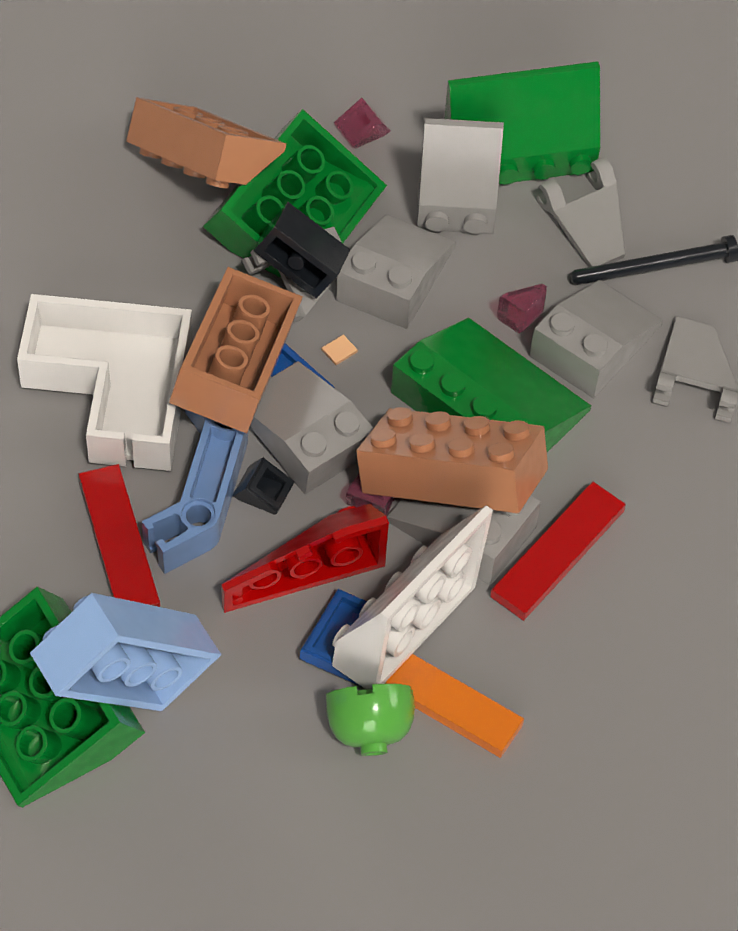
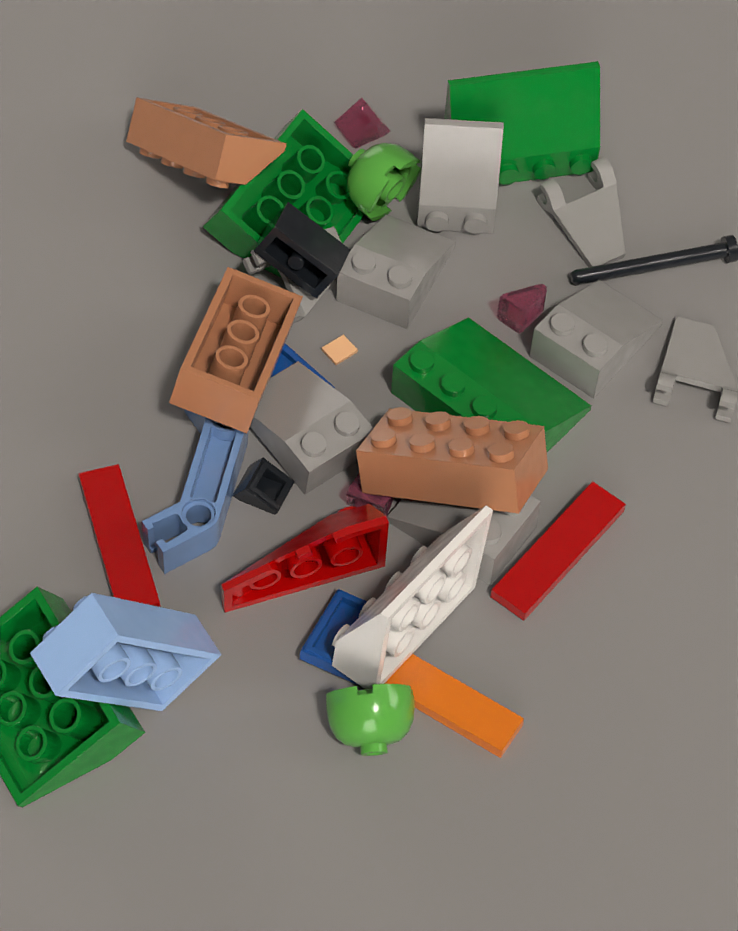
white piece [17,294,193,471] -> none
none -> bright green cylinder [347,143,421,221]

